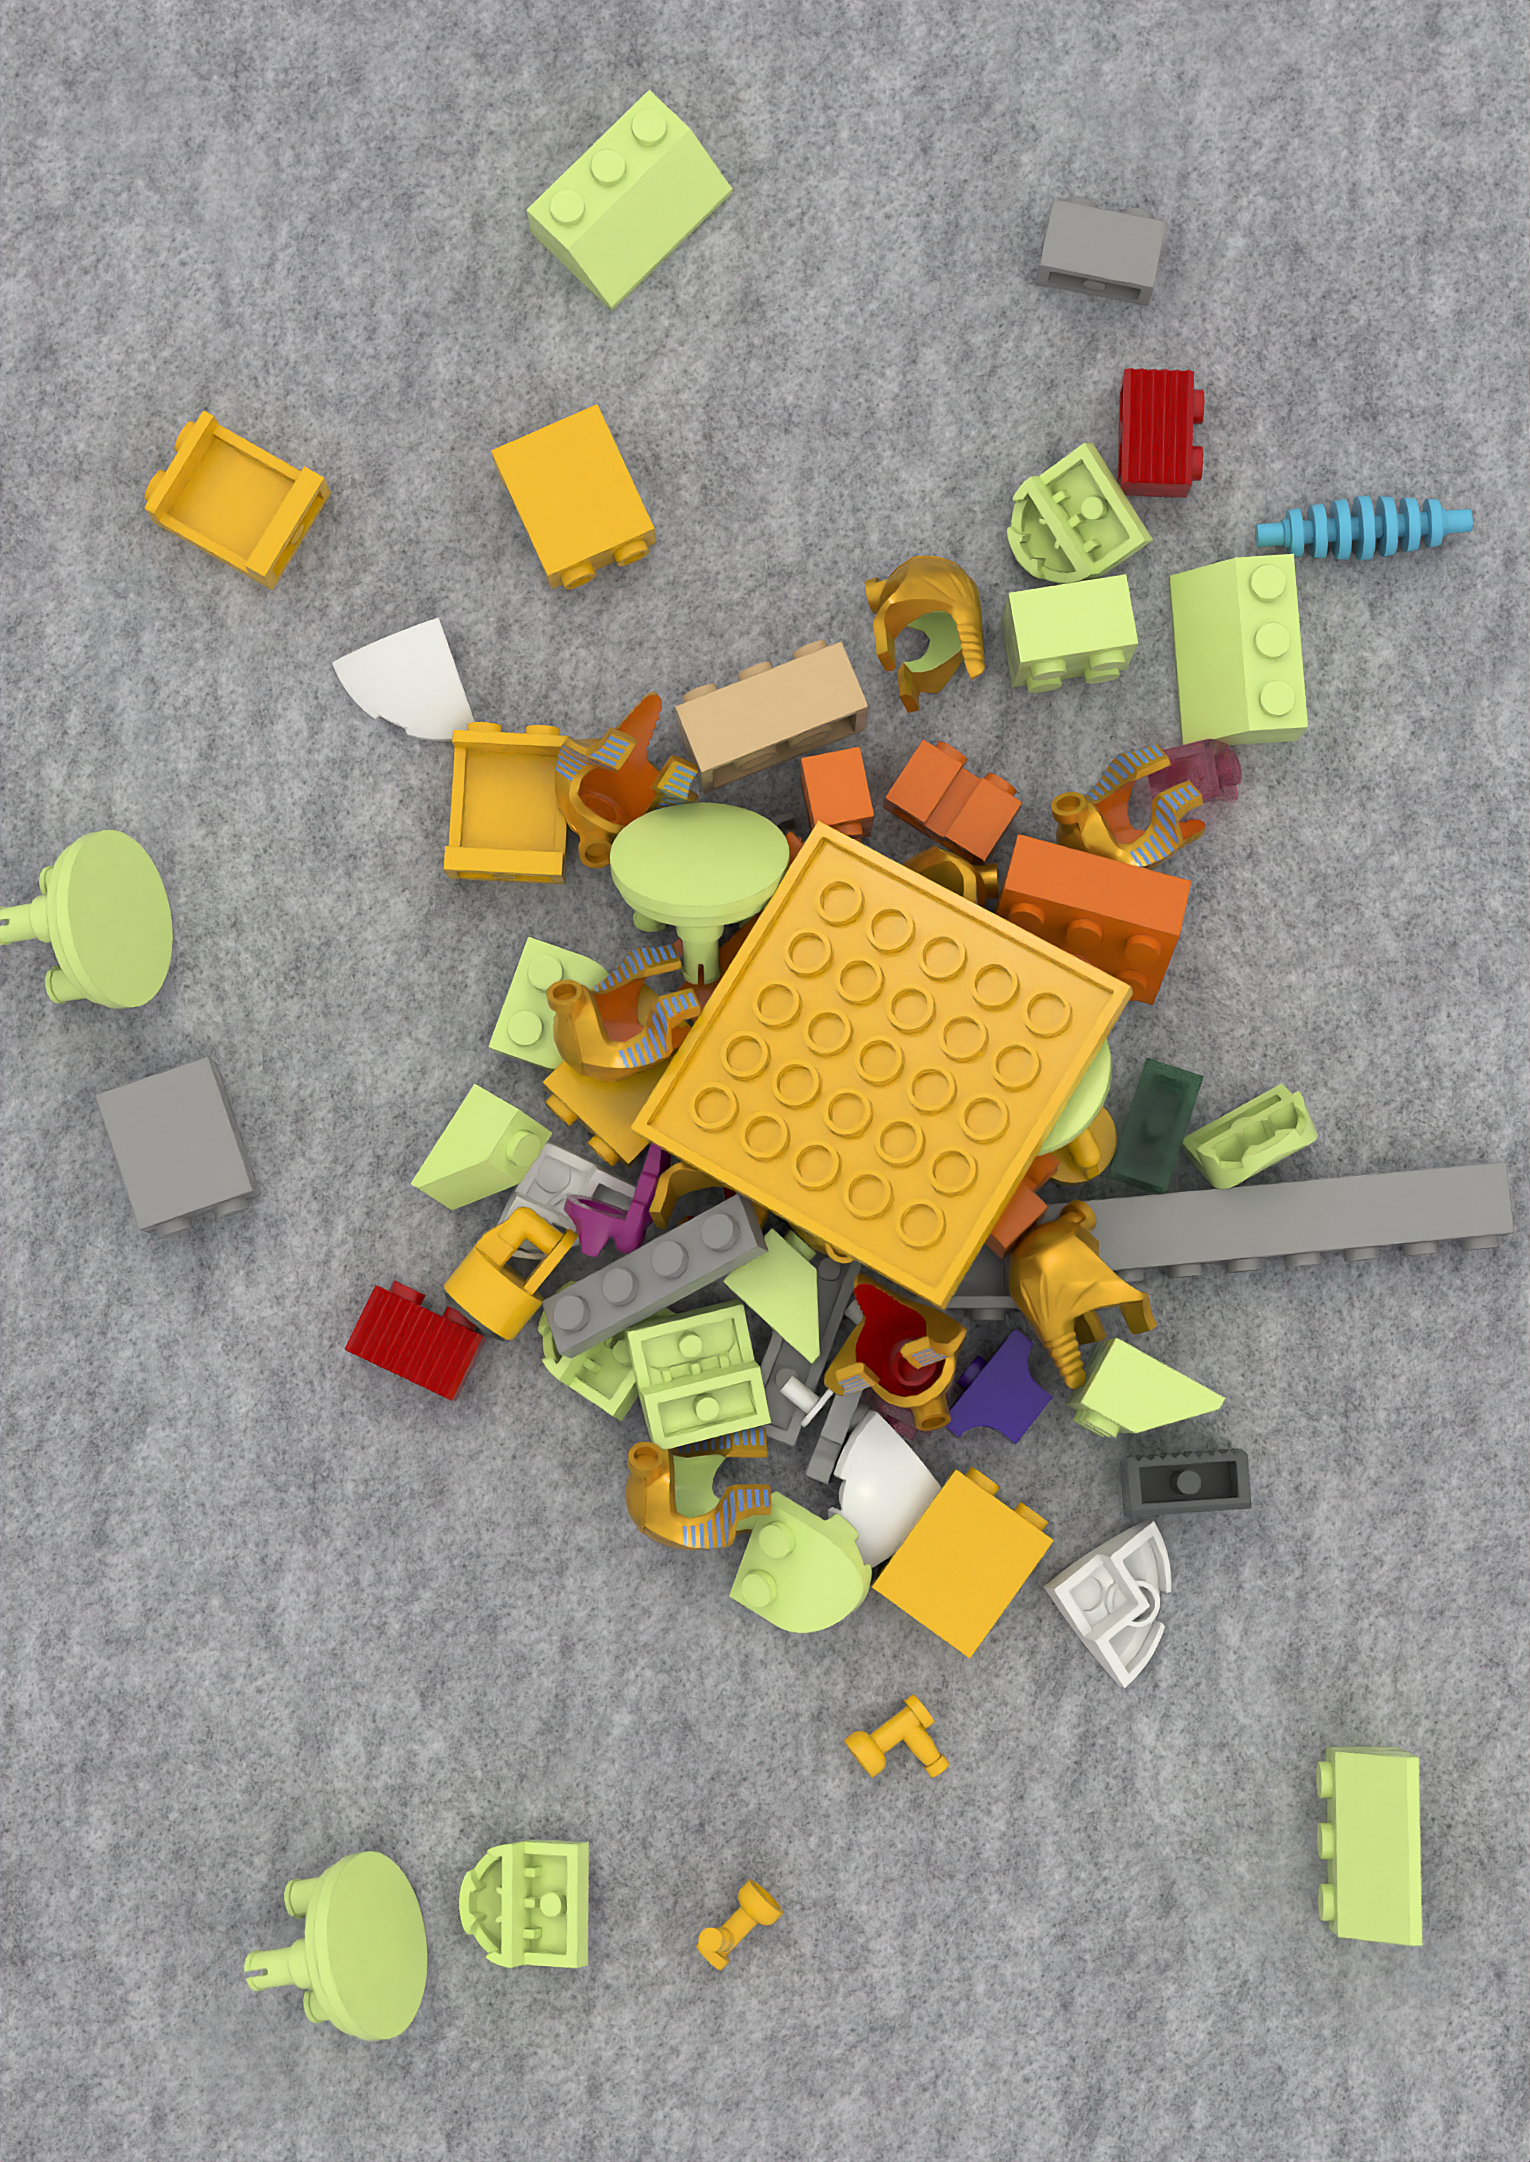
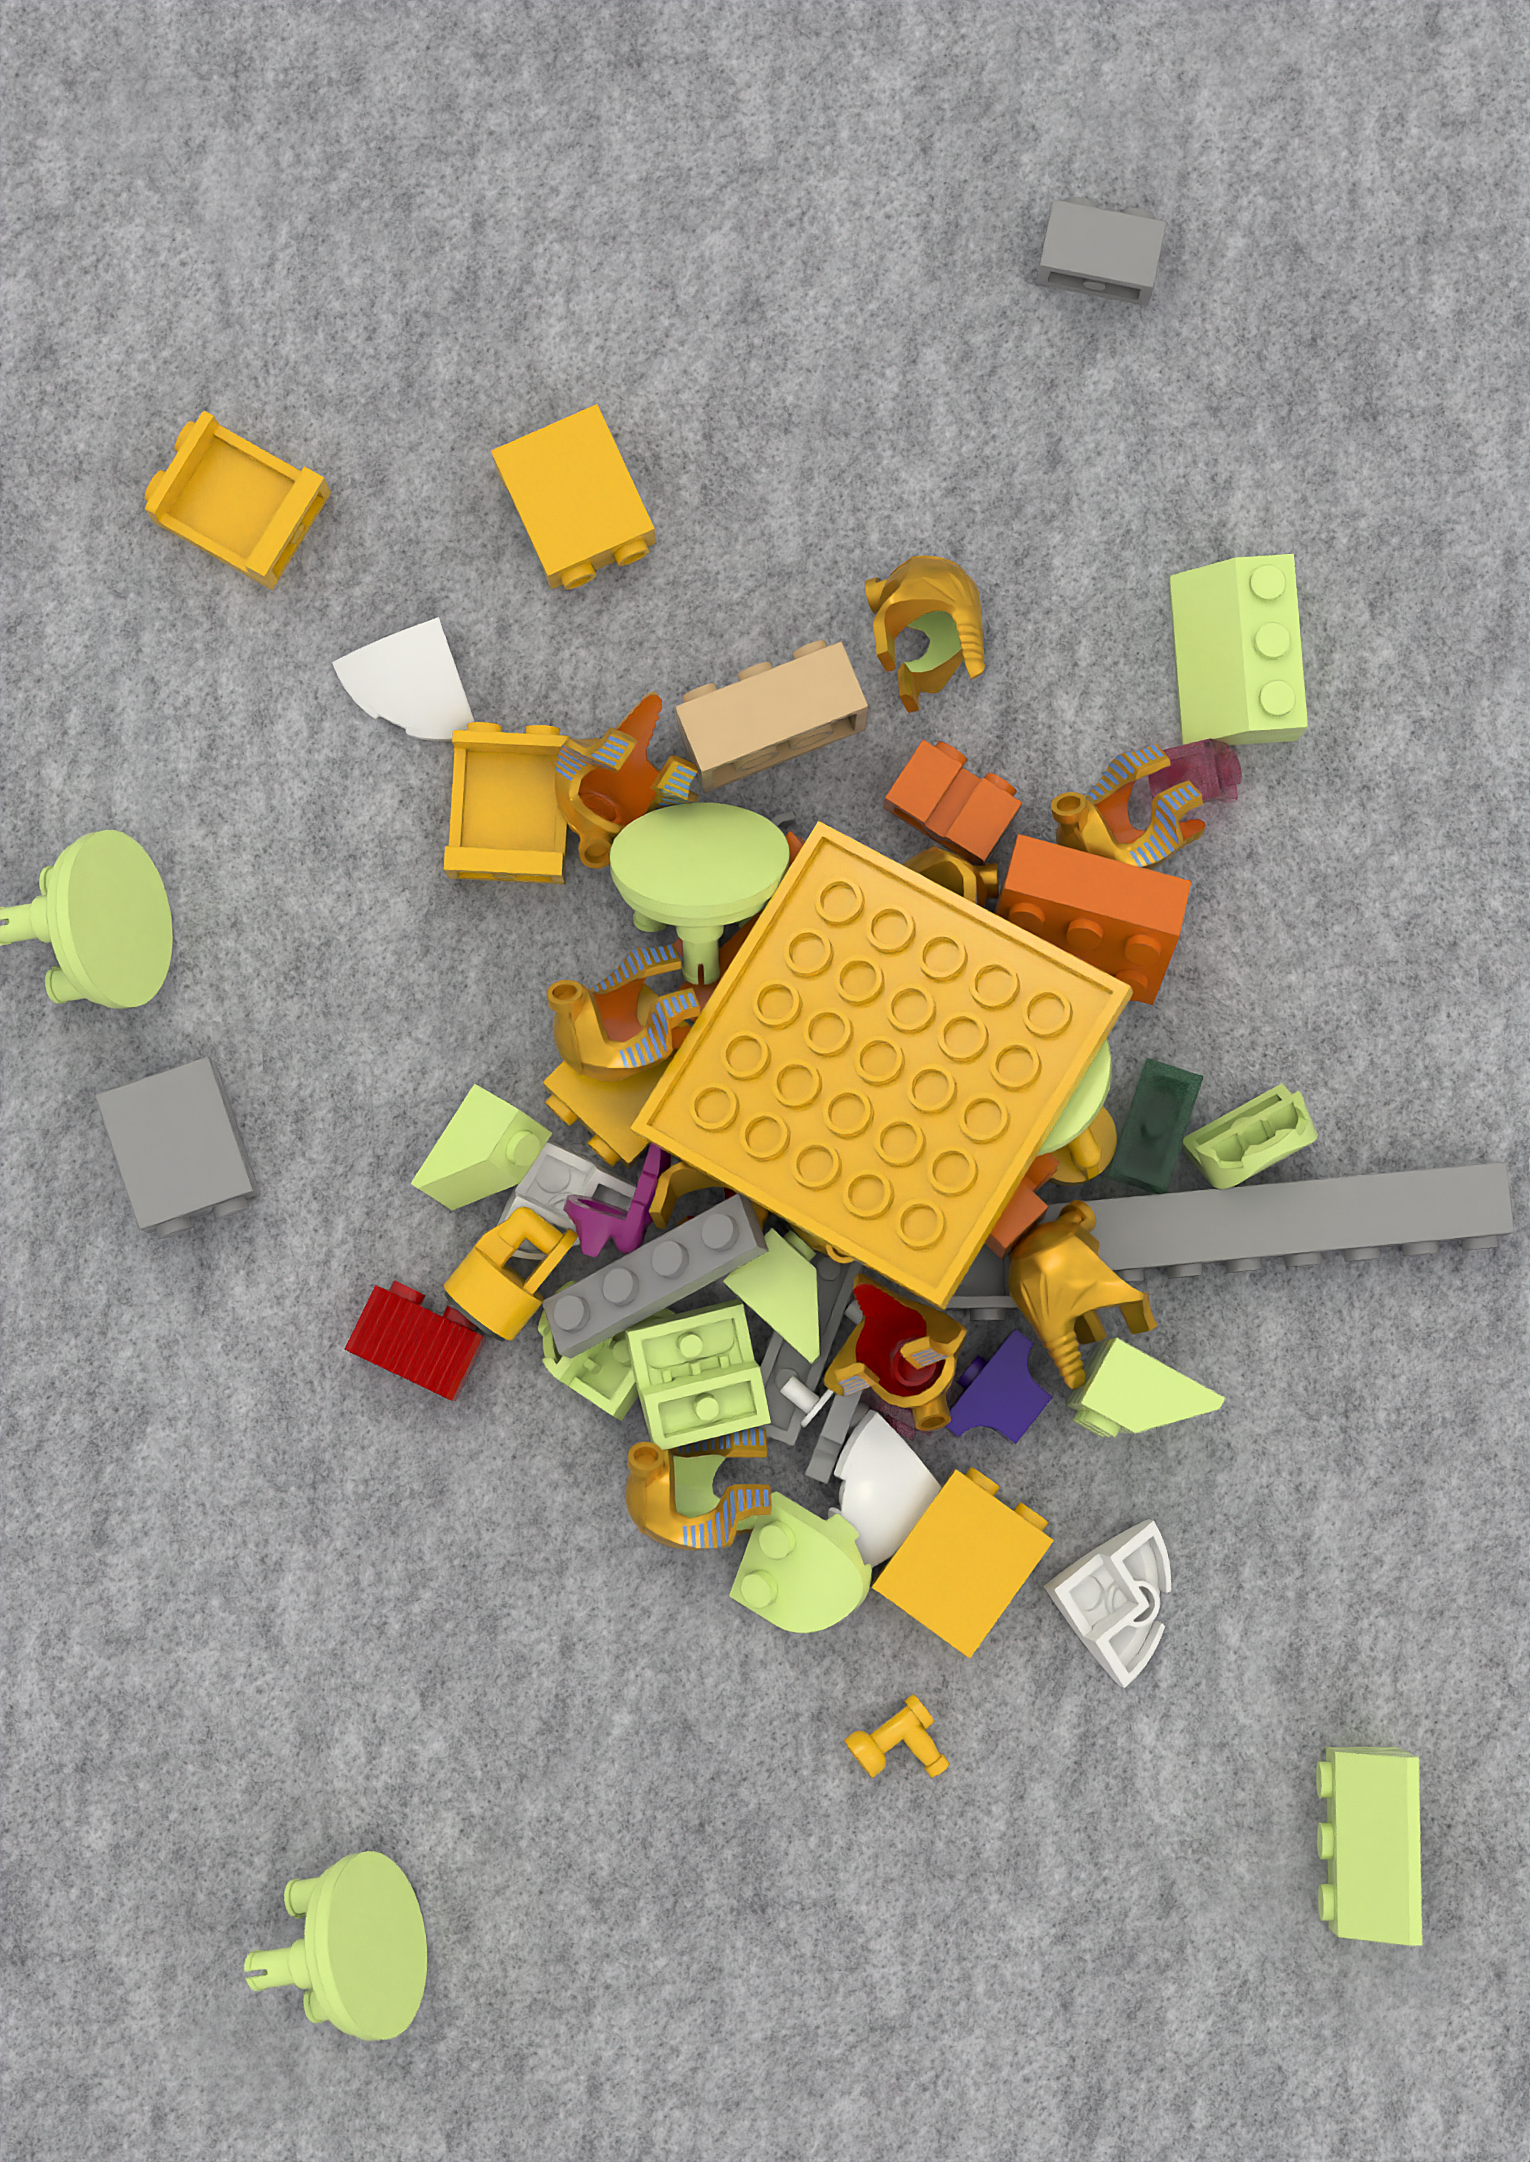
yellowish green slope [459,1839,589,1968] -> none
yellowish green slope [488,937,610,1073] -> none
yellowish green slope [527,90,733,311] -> none
yellow piece [696,1879,784,1971] -> none
orange brick [800,747,874,844] -> none
yellowish green brick [1001,574,1138,693] -> none
yellowish green slope [1007,443,1153,584] -> none
red brick [1117,368,1205,498] -> none
dark grey brick [1120,1448,1252,1517] -> none
medium azure piece [1255,495,1473,560] -> none

